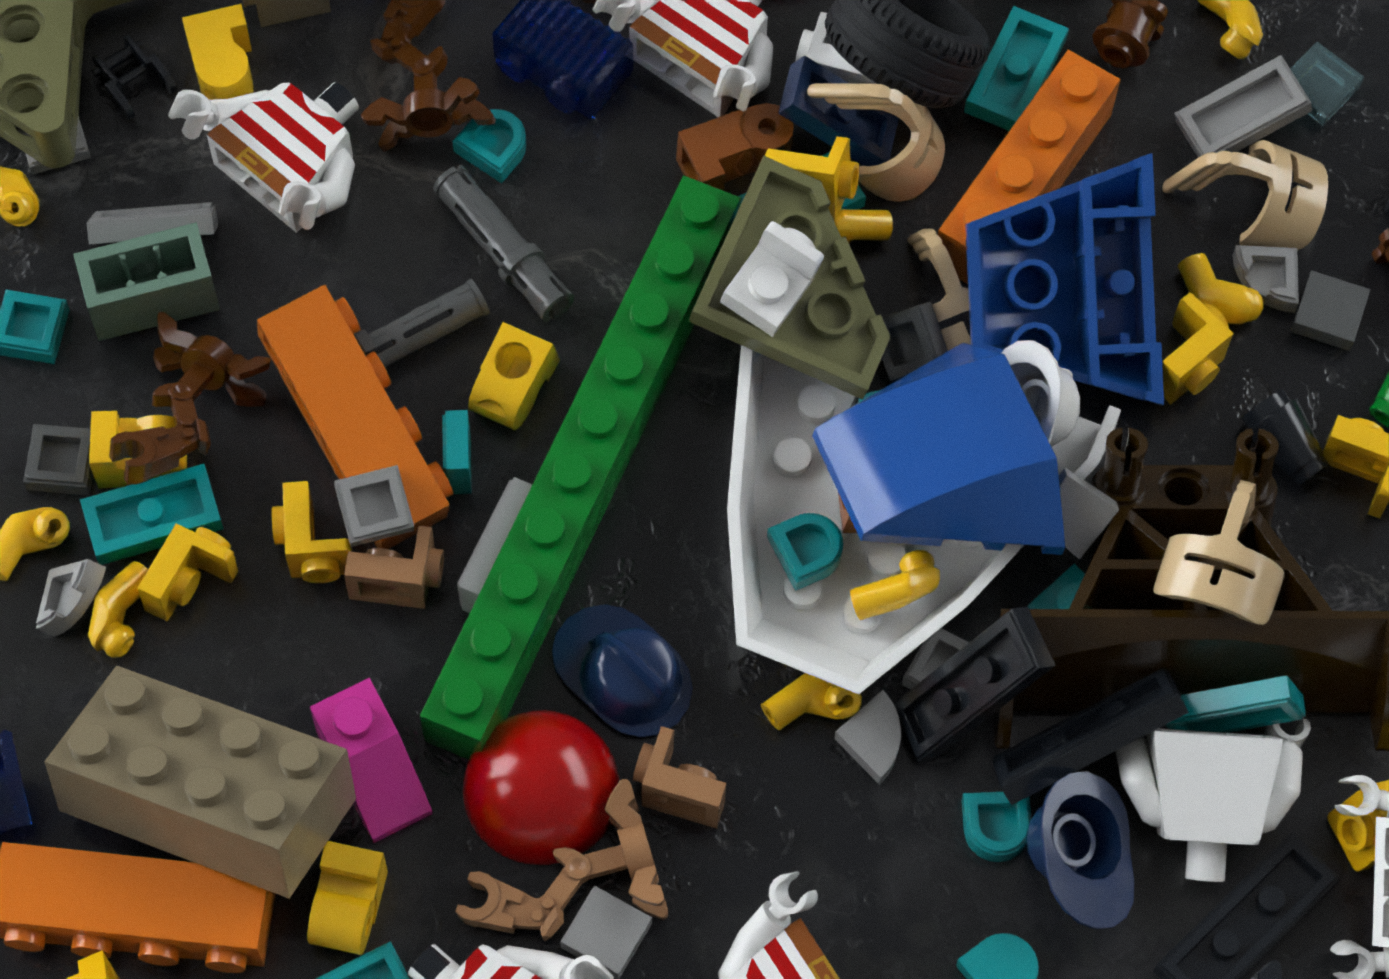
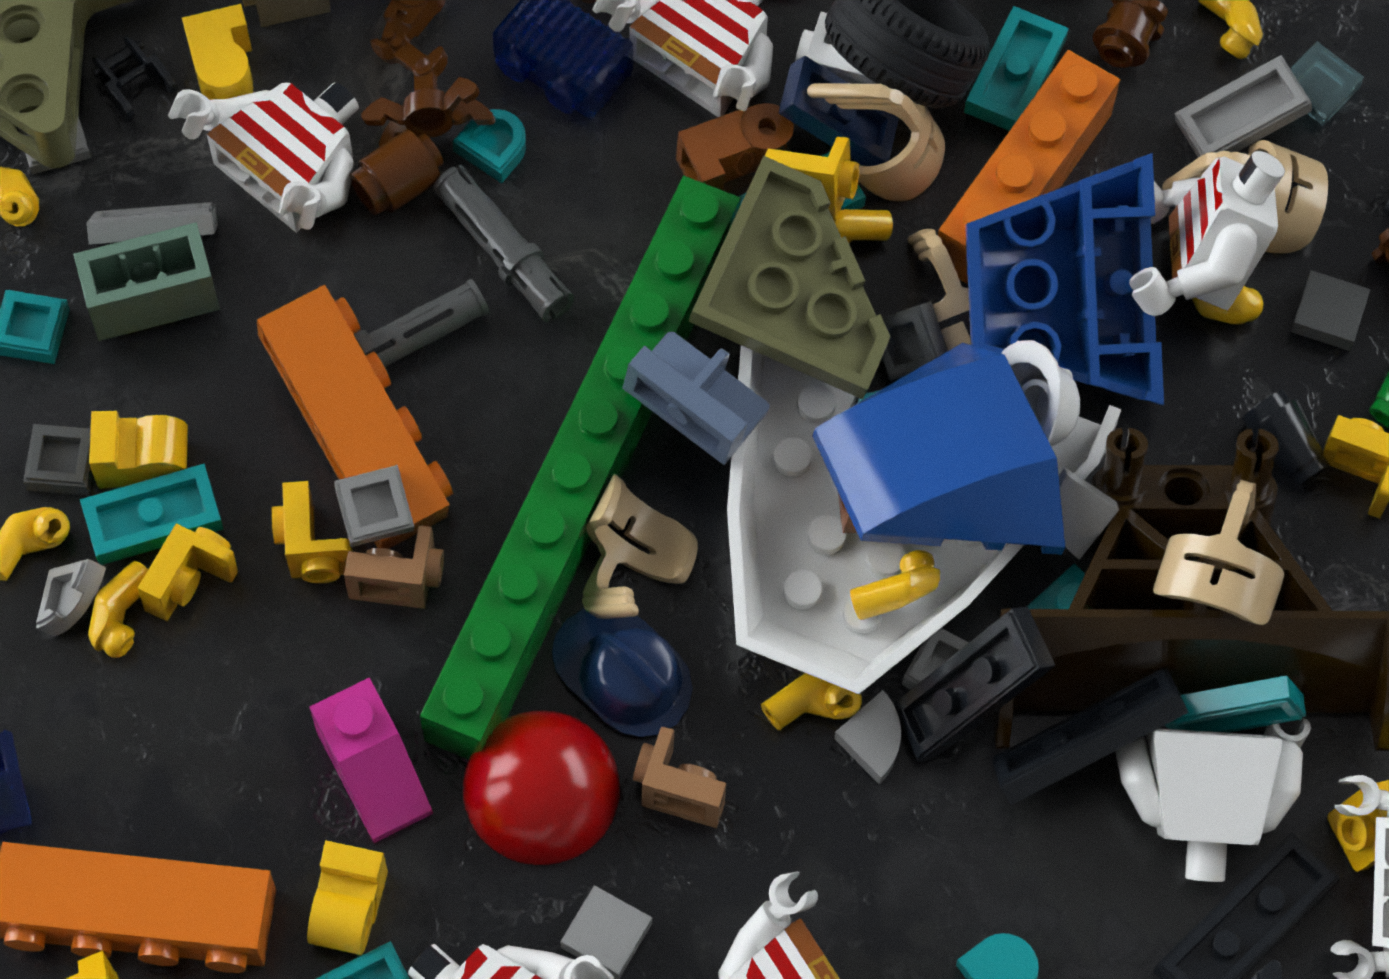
dark tan brick [44,665,356,899] -> none
reddish brown piece [109,312,271,484] -> none
teal tile [442,410,472,494] -> none
medium nougat piece [455,779,669,941] -> none
light grey tile [457,477,532,613] -> none
yellow leg [468,322,560,430] -> none
white bracket [720,221,824,337] -> none
teal tile [767,513,843,591] -> none
teal tile [961,792,1032,862] -> none
dark blue piece [1026,772,1134,930] -> none
yellow bracket [1162,292,1234,404] -> none
light grey tile [1232,245,1299,313] -> none
none -> reddish brown brick [349,130,444,216]
none -> tan helmet [582,474,698,619]
none -> sand blue panel [622,332,769,465]
none -> white torso [1129,151,1285,316]

